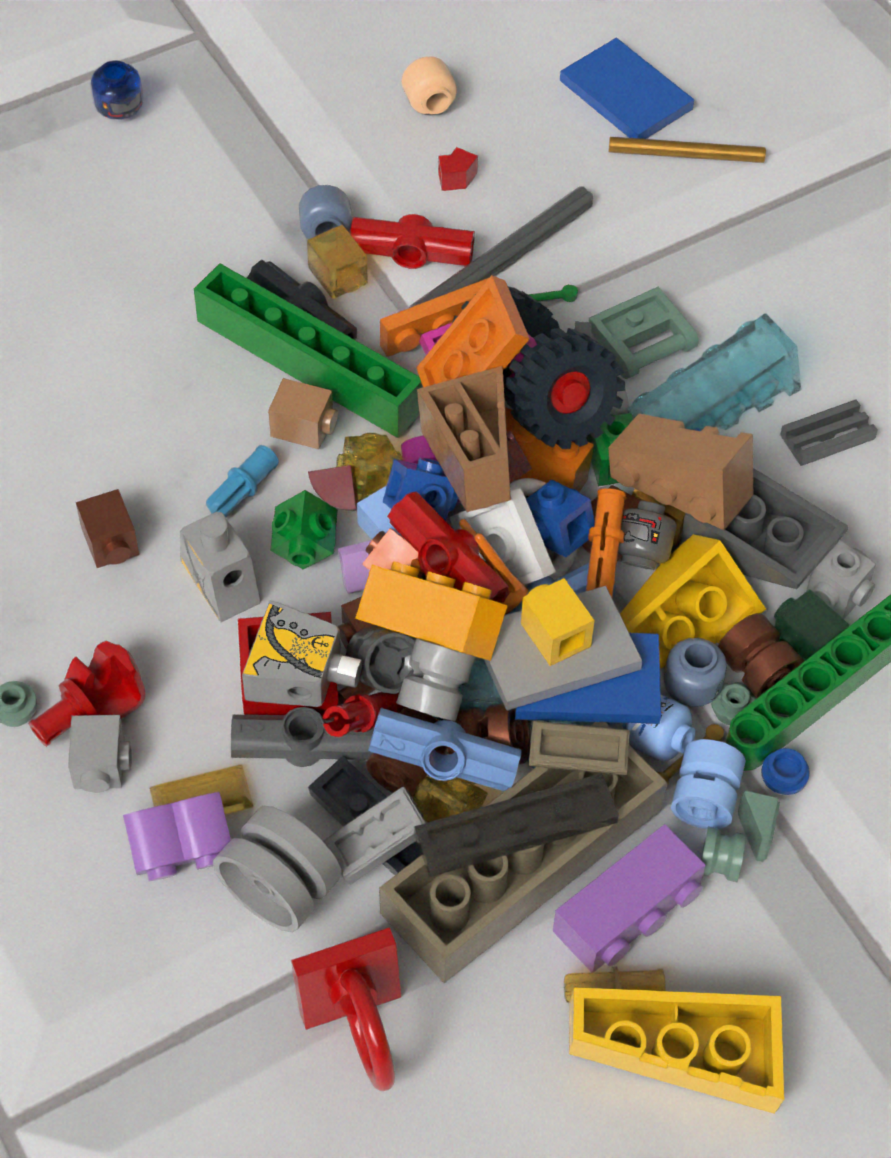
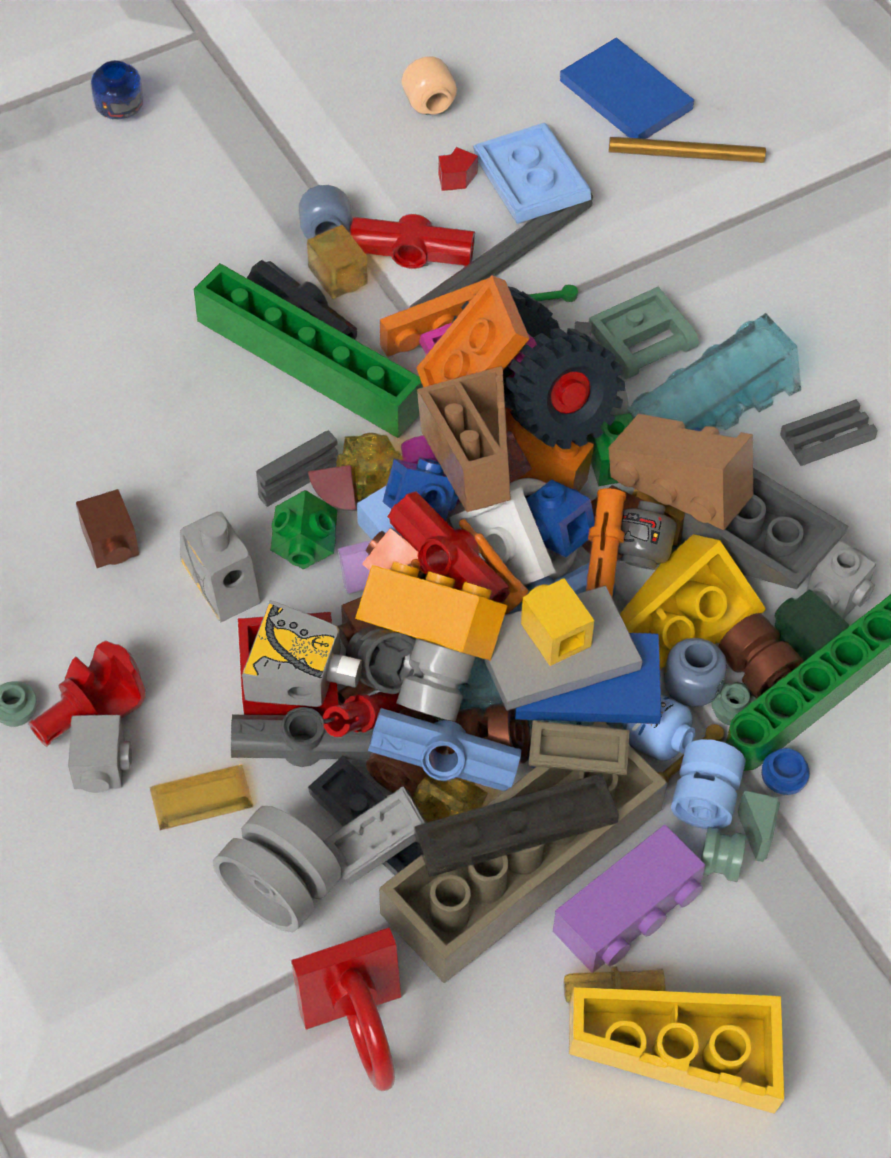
medium lavender brick [123,792,231,881] -> none
dark azure axle [206,445,279,517] -> none
medium nougat brick [268,378,338,449] -> none
none -> dark grey tile [256,430,338,507]
none -> light blue tile [473,123,591,224]

